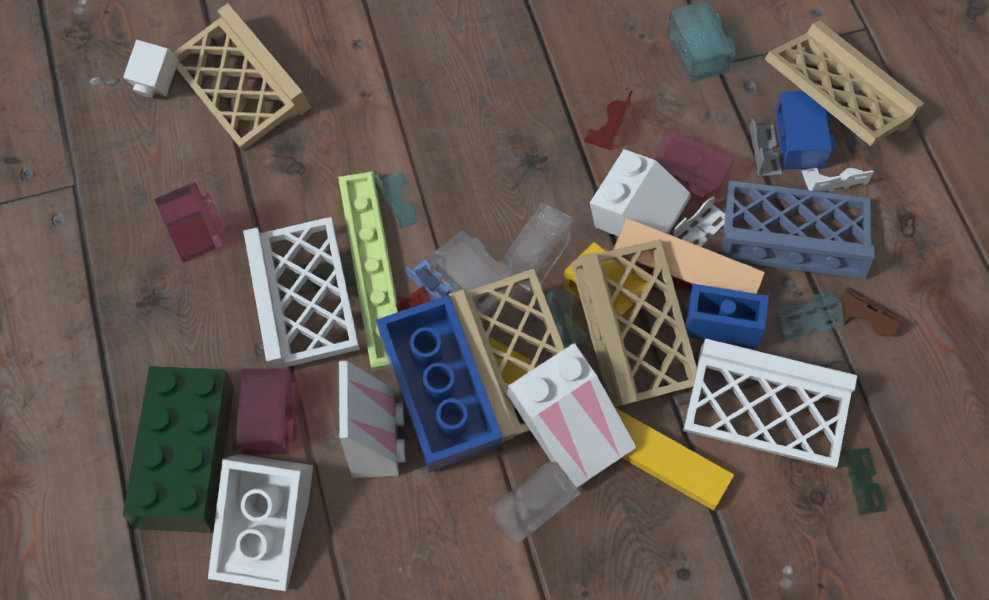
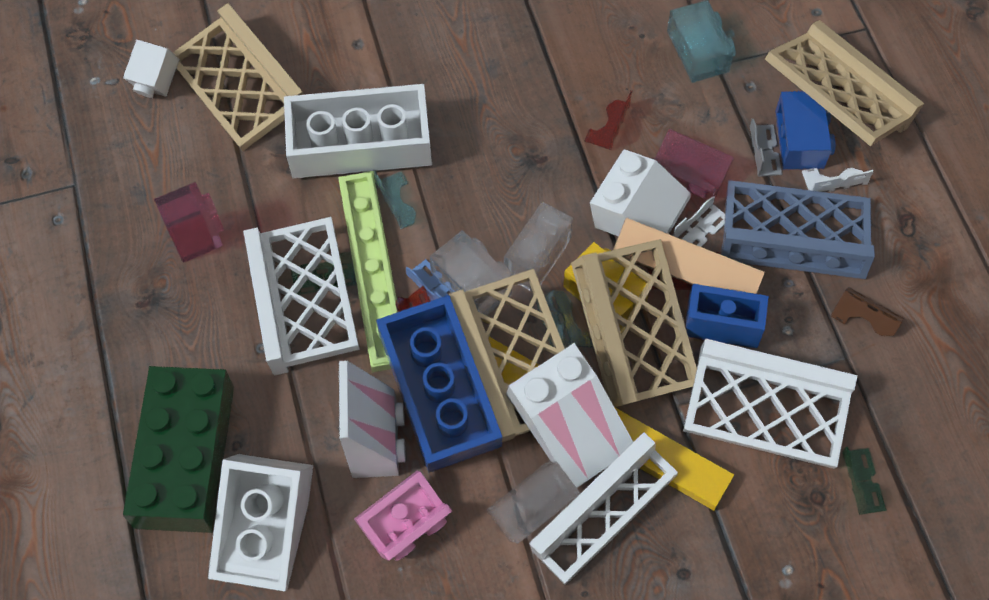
clear pink brick [236,369,299,454] -> none
clear light blue piece [776,291,844,341] -> none
none -> white brick [284,84,432,179]
none -> bright pink bracket [354,471,452,561]
none -> white fence [529,432,678,585]

